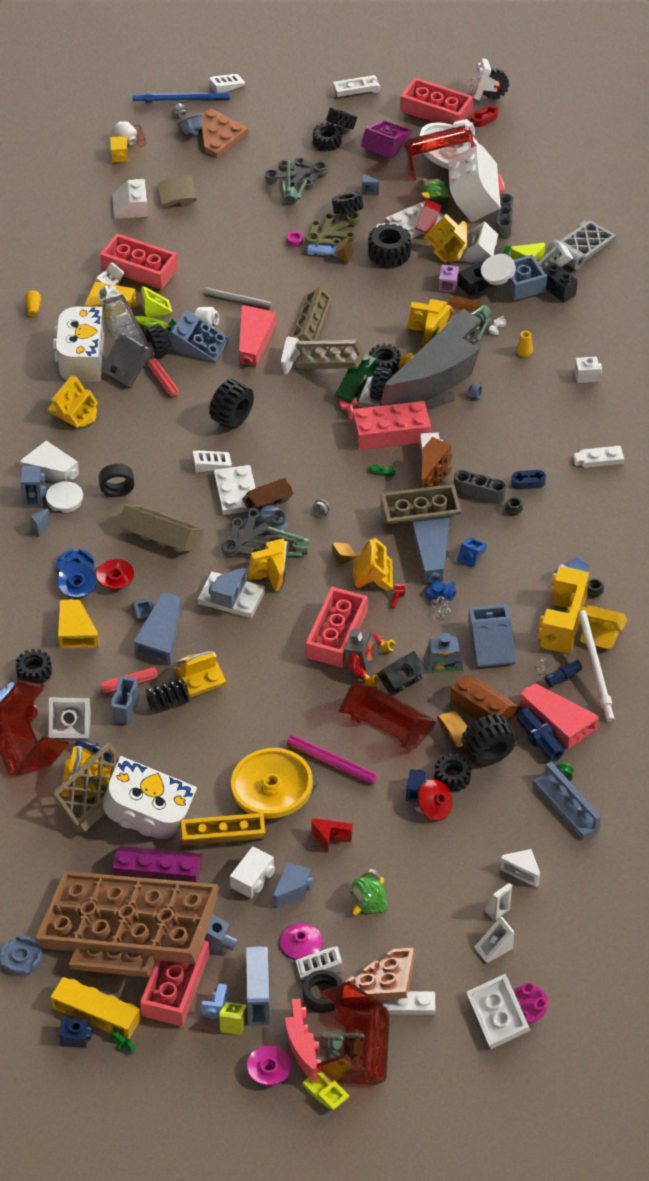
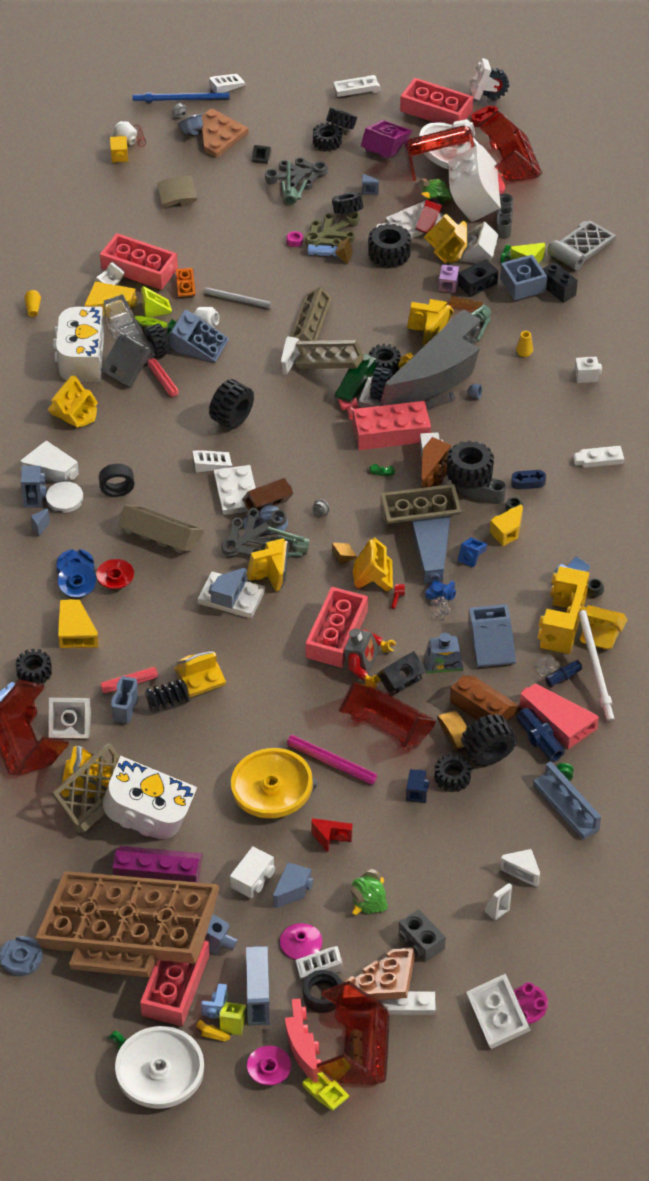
yellow brick [51,977,141,1040] -> none
dark blue brick [59,1016,93,1048] -> none
dark blue axle [74,738,112,763] -> none
white gear [98,285,120,307] -> none
white slope [112,179,148,219] -> none
sand blue slope [131,597,154,620] -> none
sand blue slope [134,592,182,665] -> none
yellow brick [180,813,265,846] -> none
coral slope [239,305,276,367] -> none
sand green plant [320,1031,364,1070] -> none
red dish [418,780,453,821] -> none
white slope [474,917,515,963] -> none
white tile [481,254,516,285] -> none
white piece [489,316,506,335] -> none
white slope [538,243,573,269] -> none
none -> white dish [115,1026,204,1109]
none -> orange slope [176,268,195,297]
none -> yellow bar [196,1020,231,1041]
none -> pearl dark grey slope [251,145,271,163]
none -> dark grey brick [398,909,446,962]
none -> black tyre [446,440,494,489]
none -> clear red windscreen [478,110,543,182]
none -> yellow slope [490,505,523,546]

